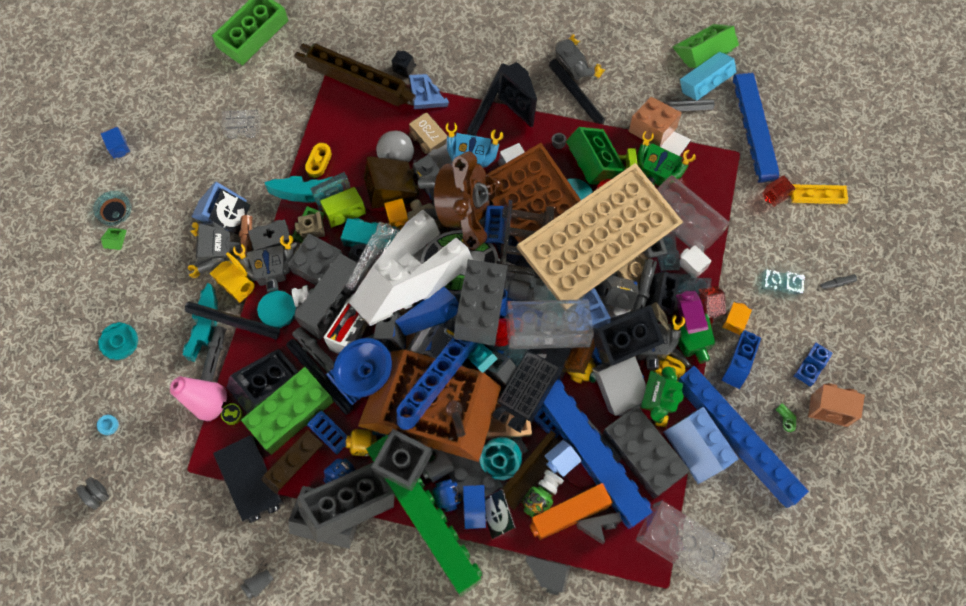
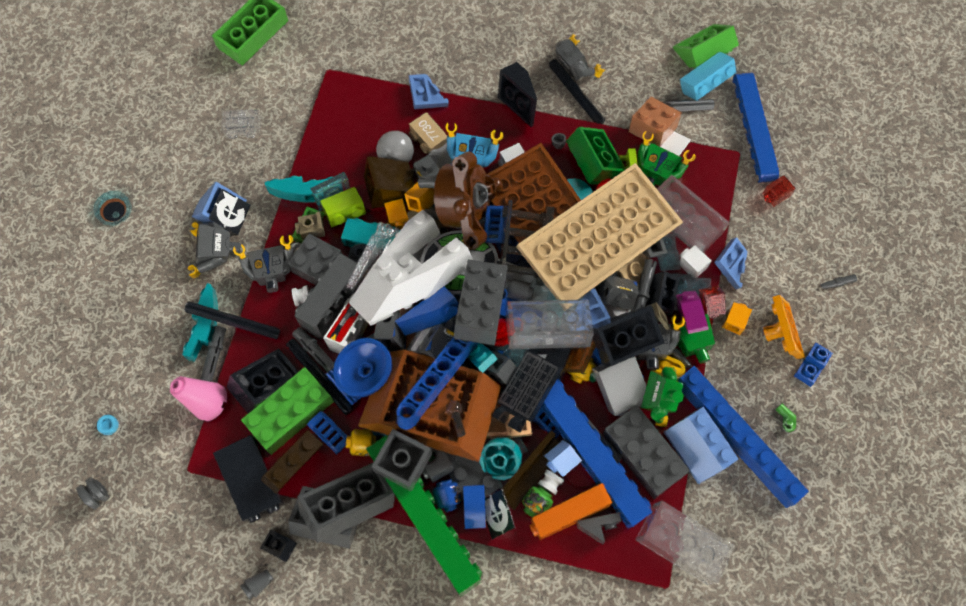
teal tile [98,322,139,360] -> none
blue brick [101,127,131,158] -> none
bright green slope [101,228,127,250] -> none
yellow piece [209,252,254,303] -> none
tile [221,404,243,425] -> none
nougat pin [239,215,253,256] -> none
dark grey brick [248,219,293,251] -> none
teal tile [257,291,297,328] -> none
dark brown hinge [294,43,416,107] -> none
yellow plate [305,143,332,178] -> none
blue head [324,458,355,484] -> none
black brick [391,50,416,78] -> none
black axle [467,63,509,136] -> none
dark grey slope [526,555,571,595] -> none
blue slope [721,330,761,389] -> none
clear light blue slope [761,269,805,294] -> none
yellow tile [790,184,848,204] -> none
nougat brick [808,383,865,427] -> none
none -> black slope [260,529,297,563]
none -> light orange brick [404,182,434,212]
none -> medium blue wing [714,237,748,289]
none -> light orange plate [763,295,805,359]

